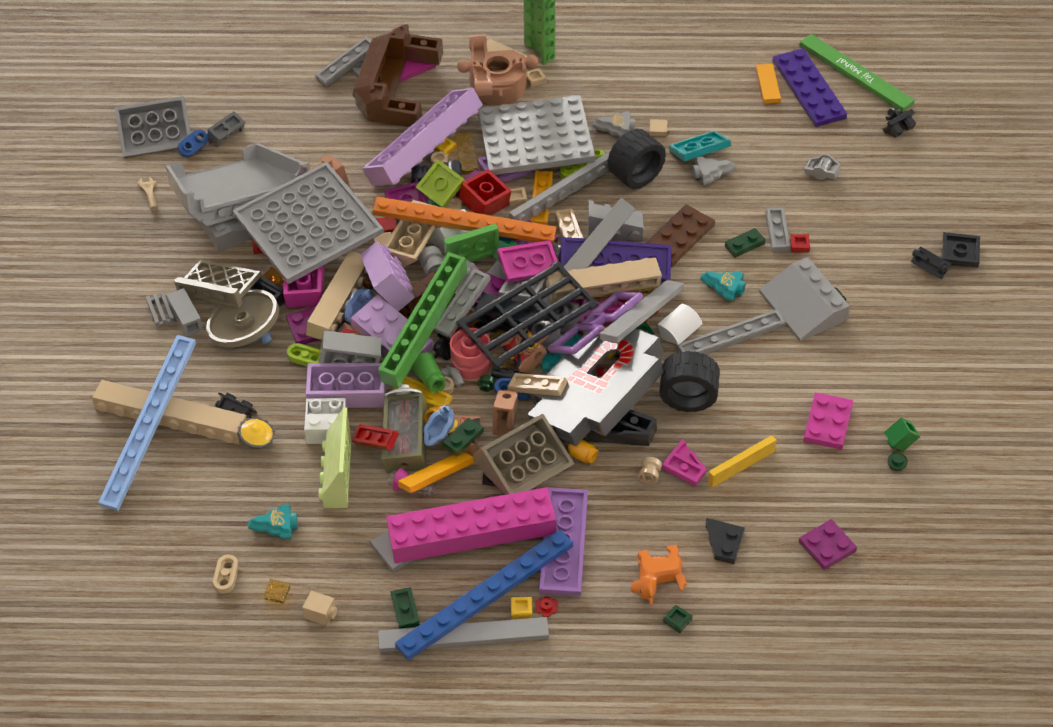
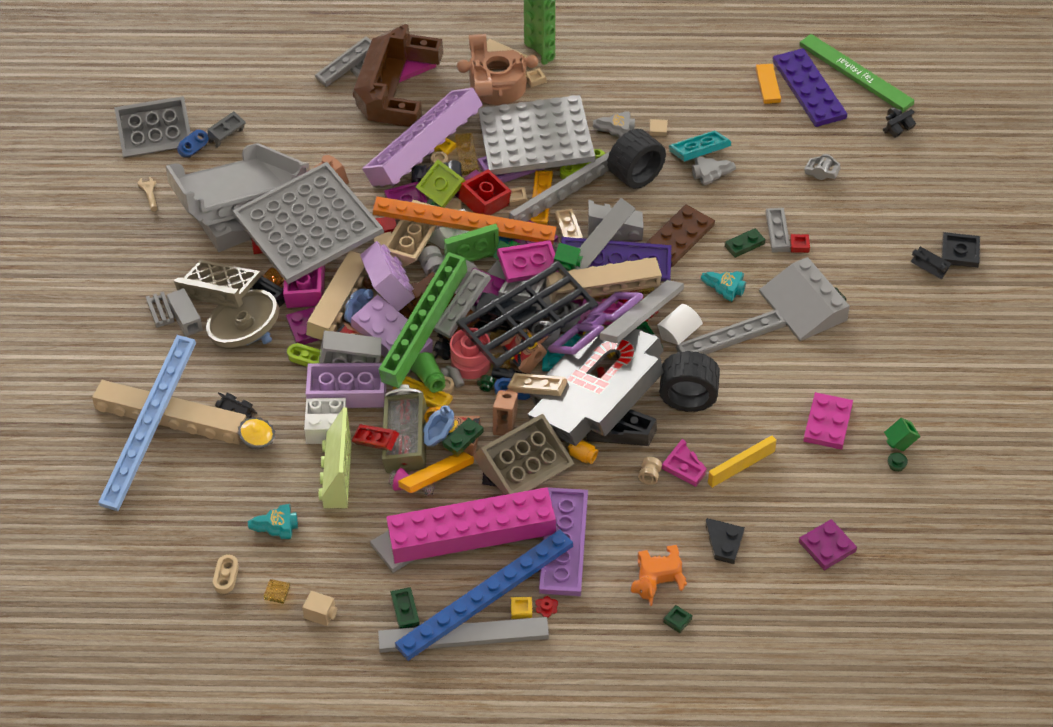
none -> green brick [554,242,583,271]

